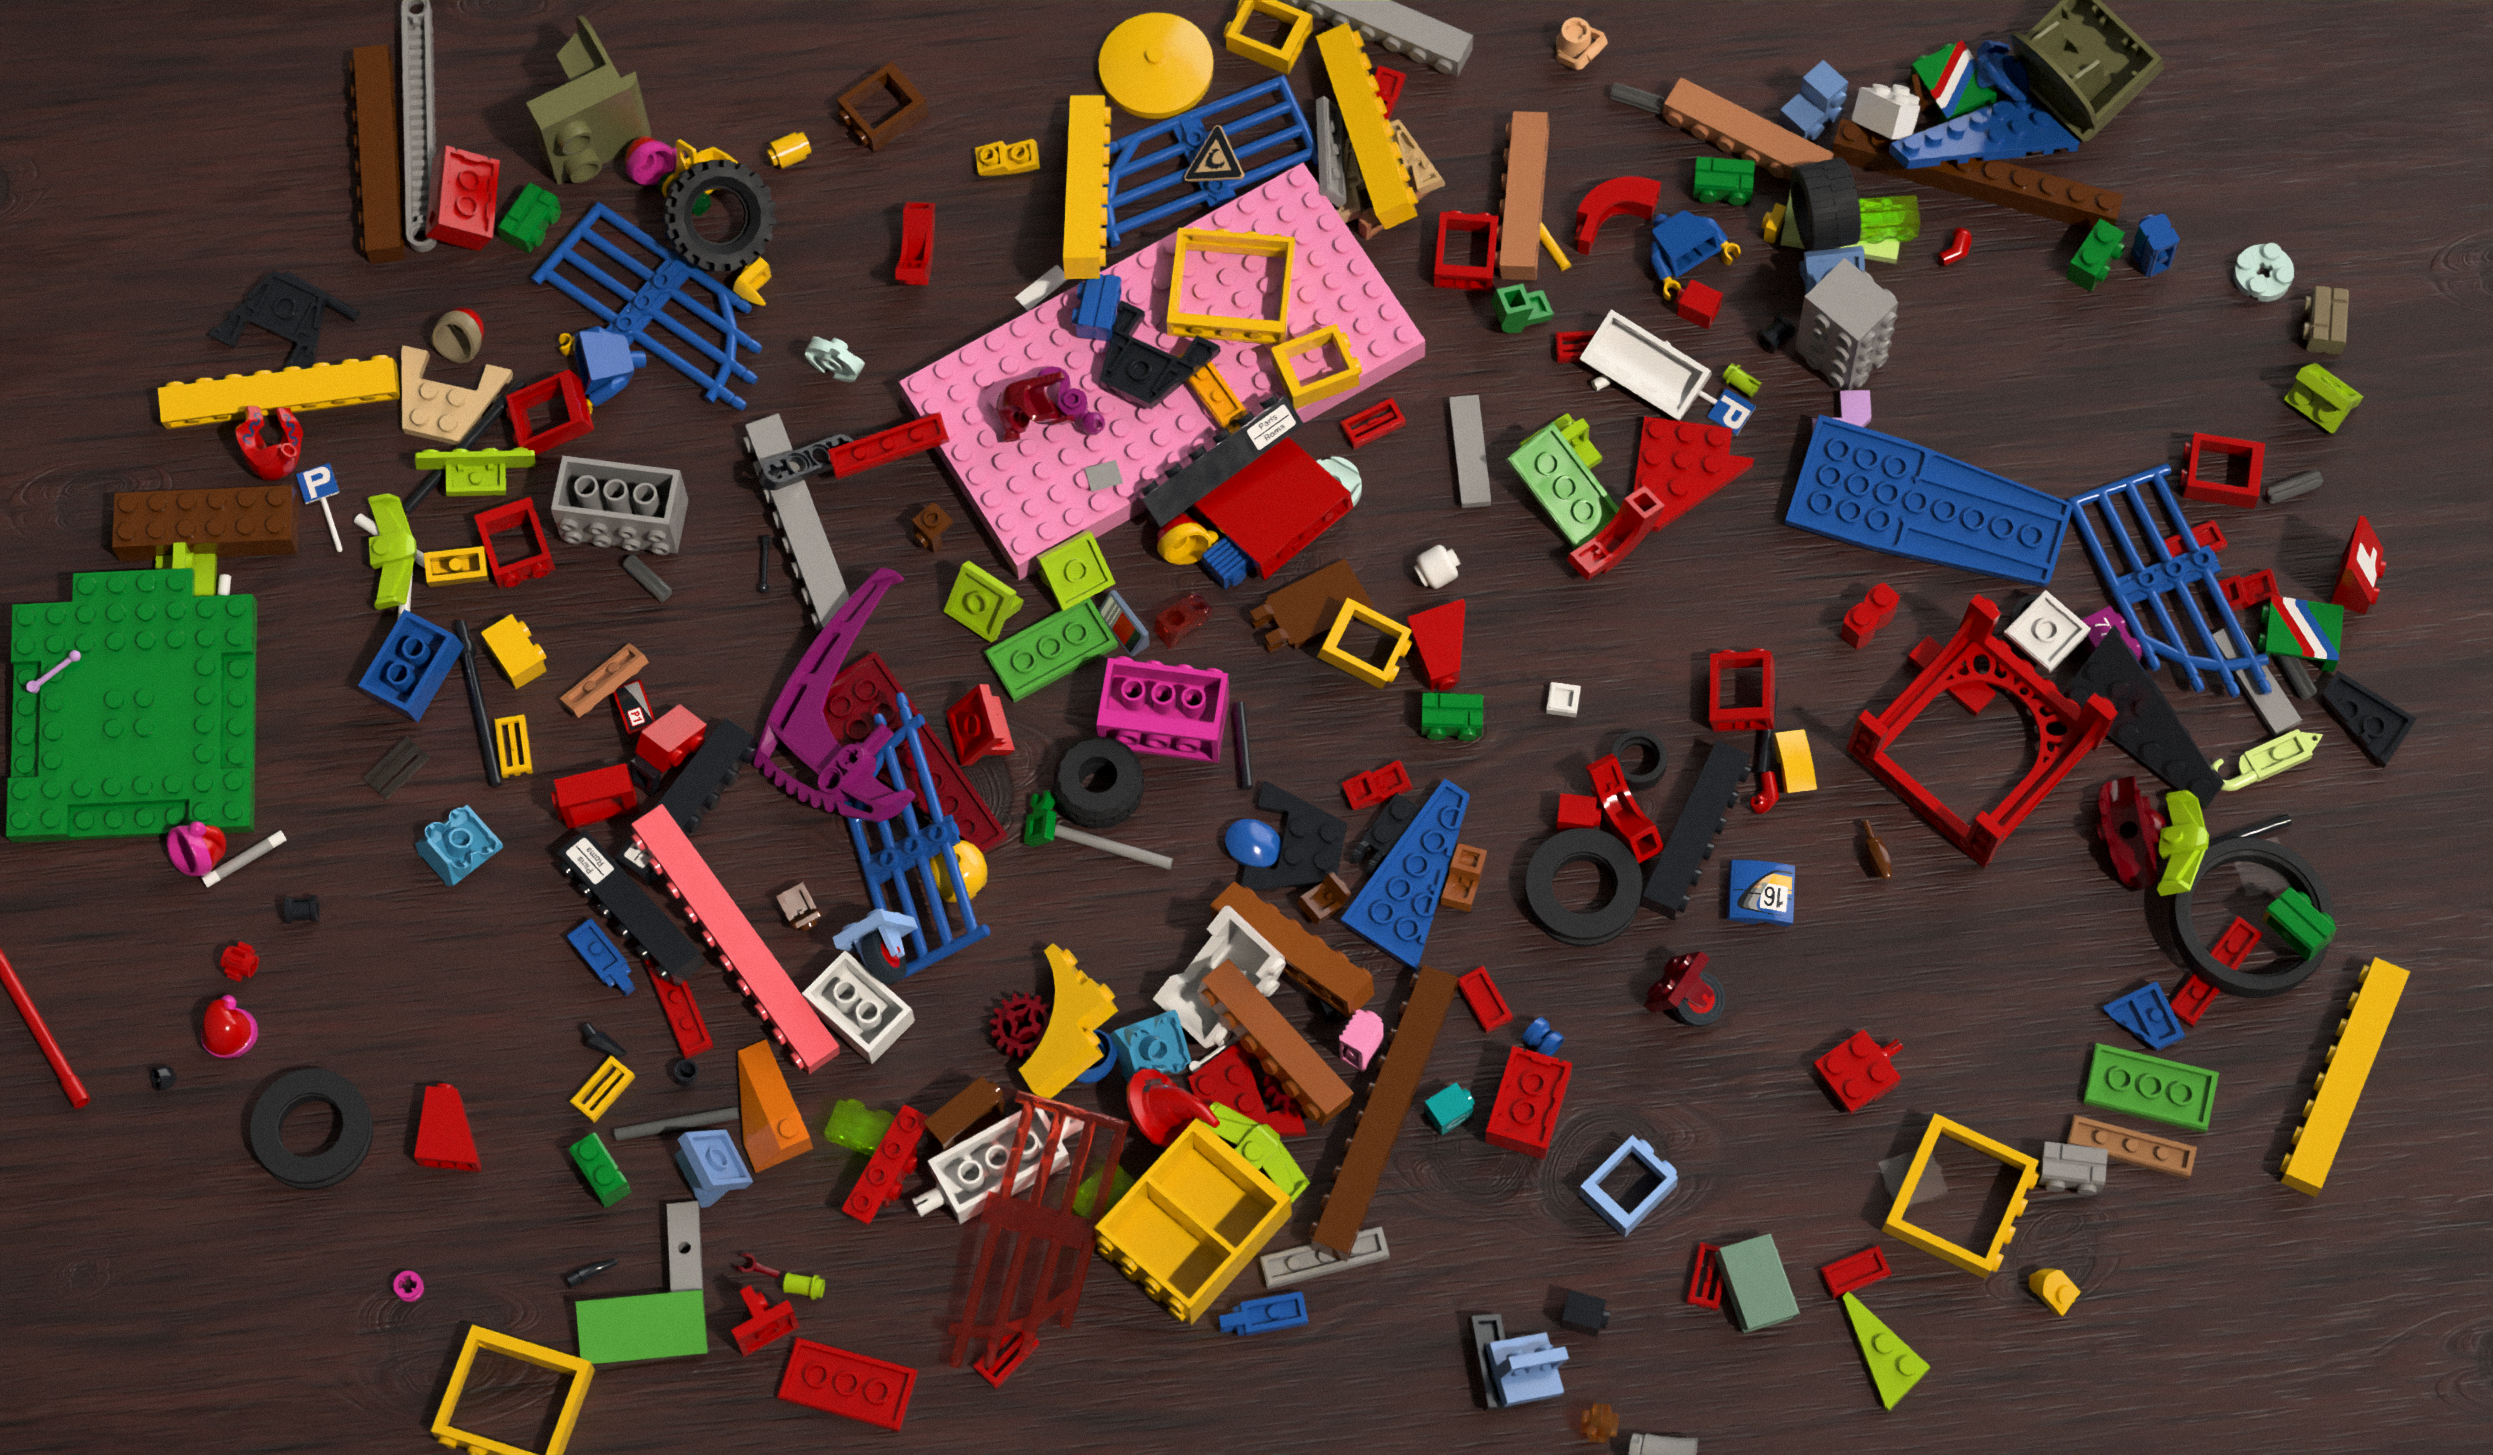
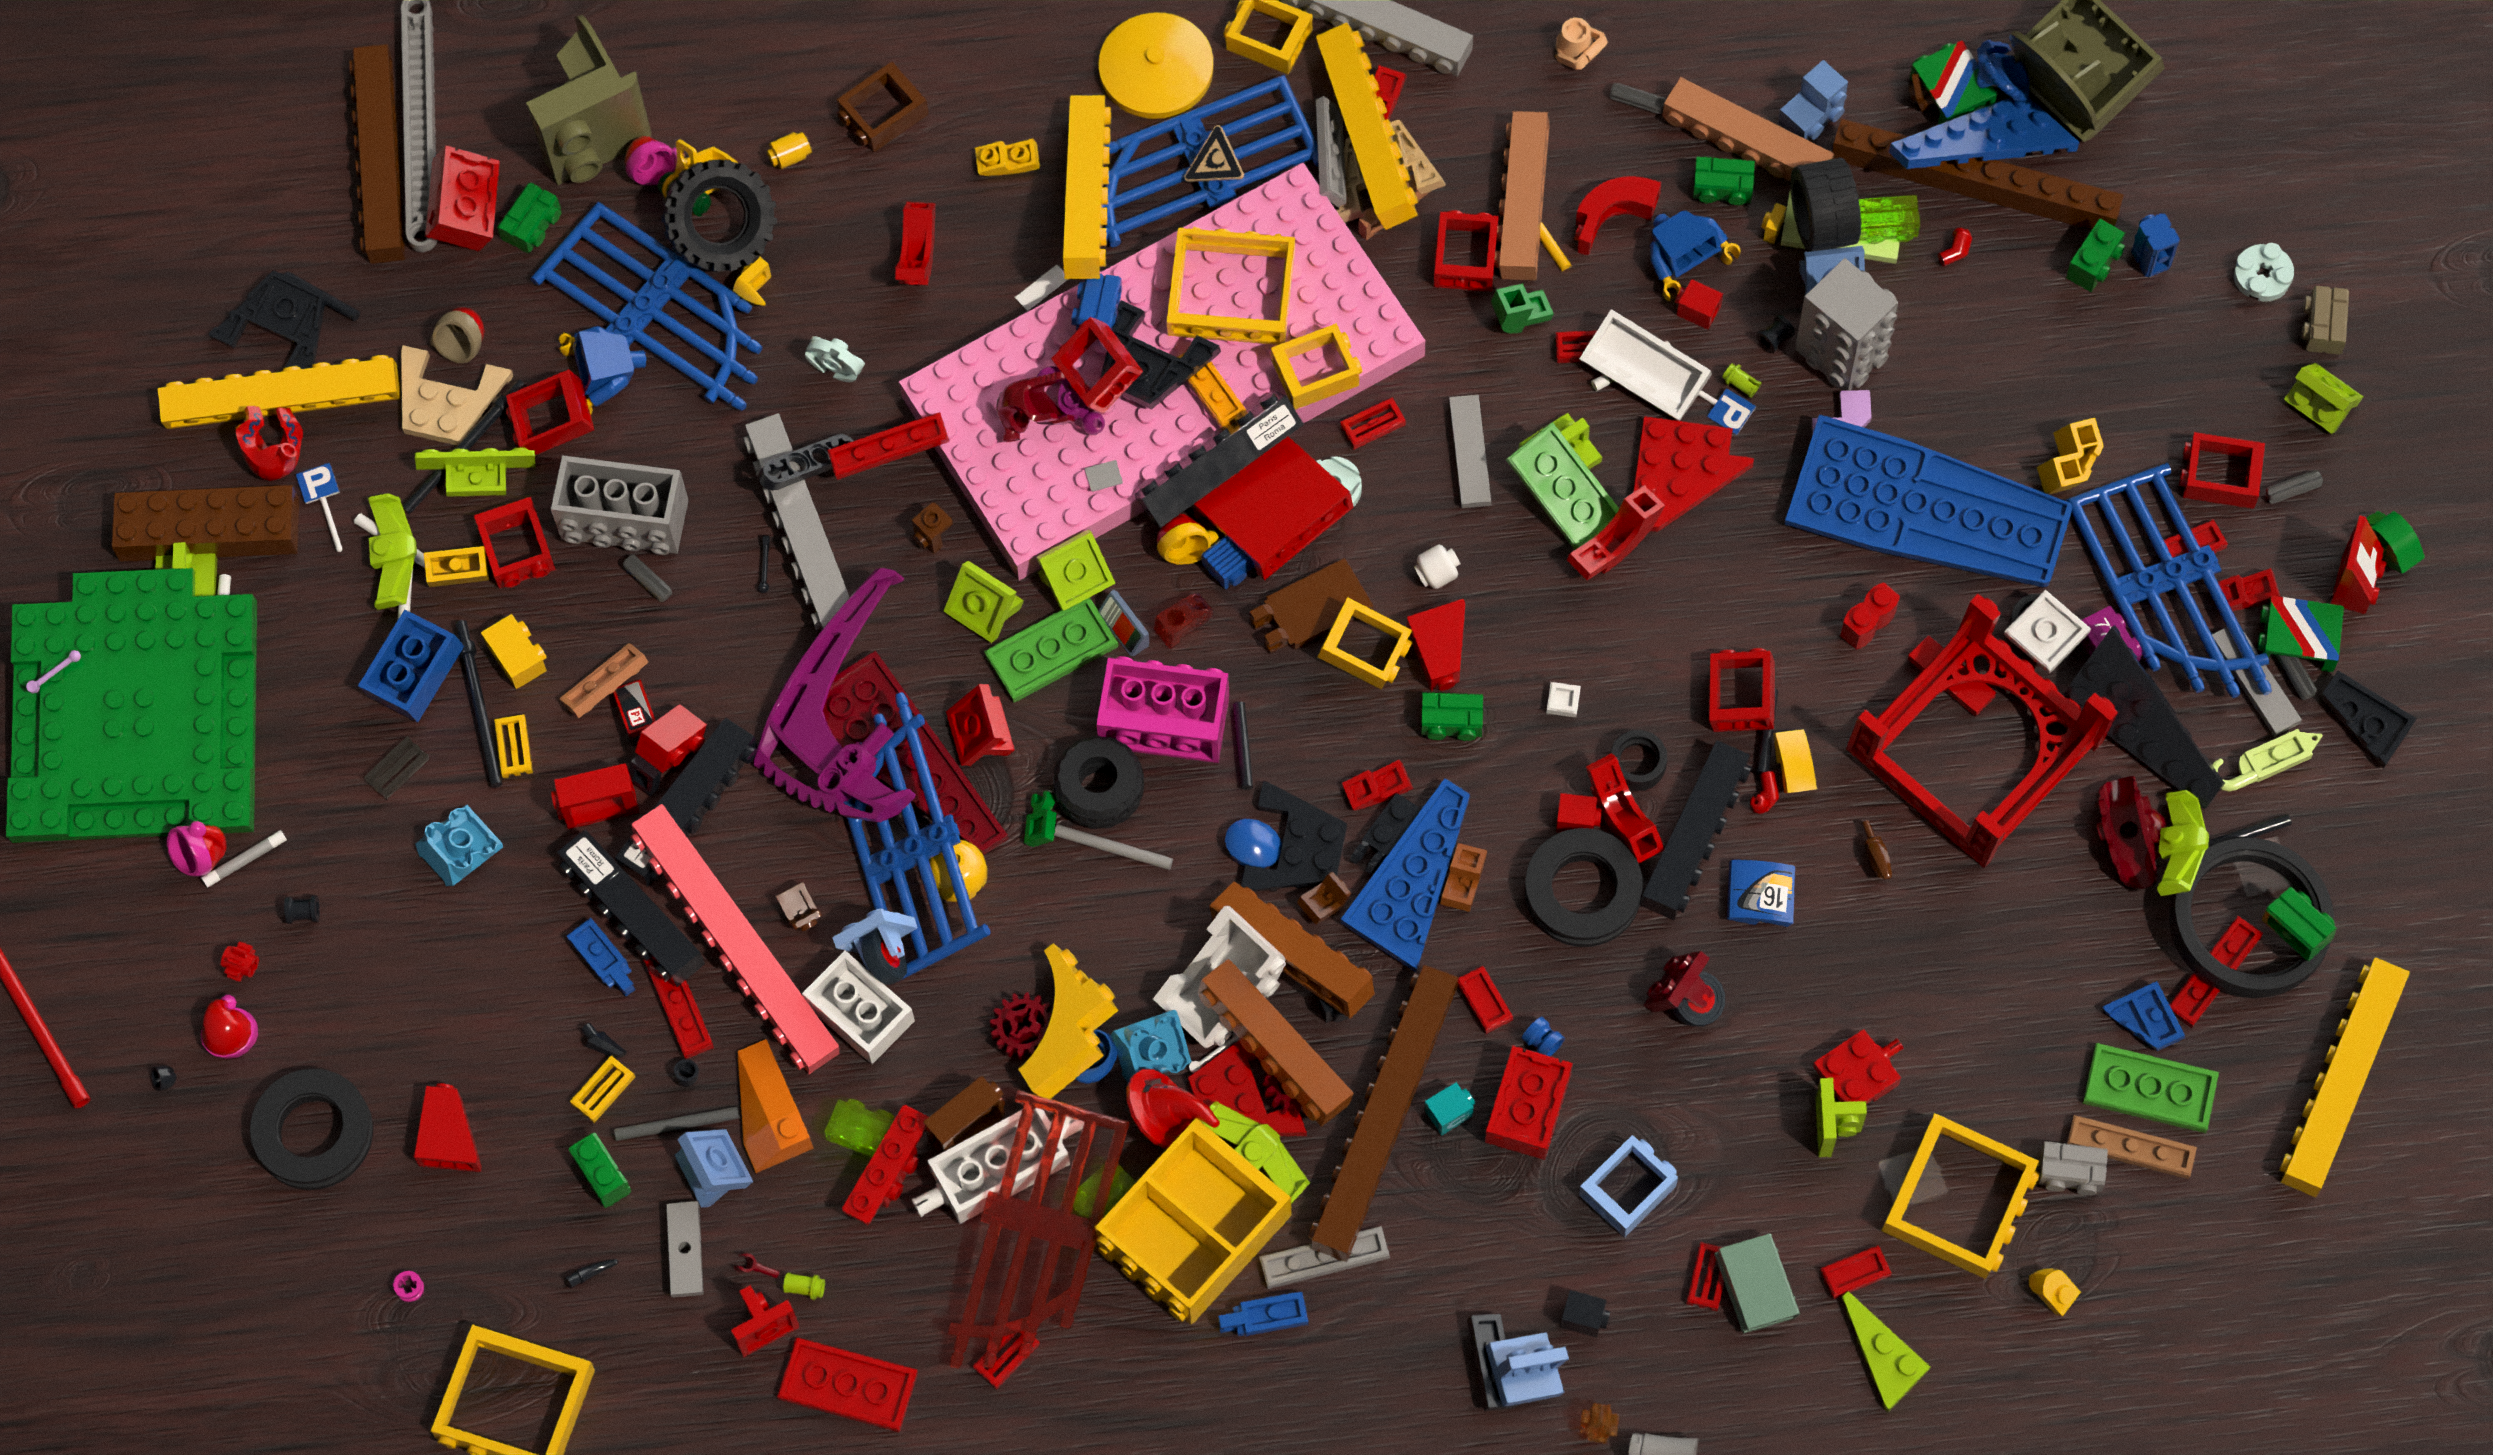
bright green tile [576,1289,708,1364] -> none
bright pink brick [1339,1009,1384,1072] -> none
white brick [1851,84,1920,139] -> none
none -> red window [1051,317,1143,413]
none -> lime bracket [1815,1078,1867,1157]
none -> yellow brick [2037,418,2104,494]
none -> green brick [2366,511,2425,574]

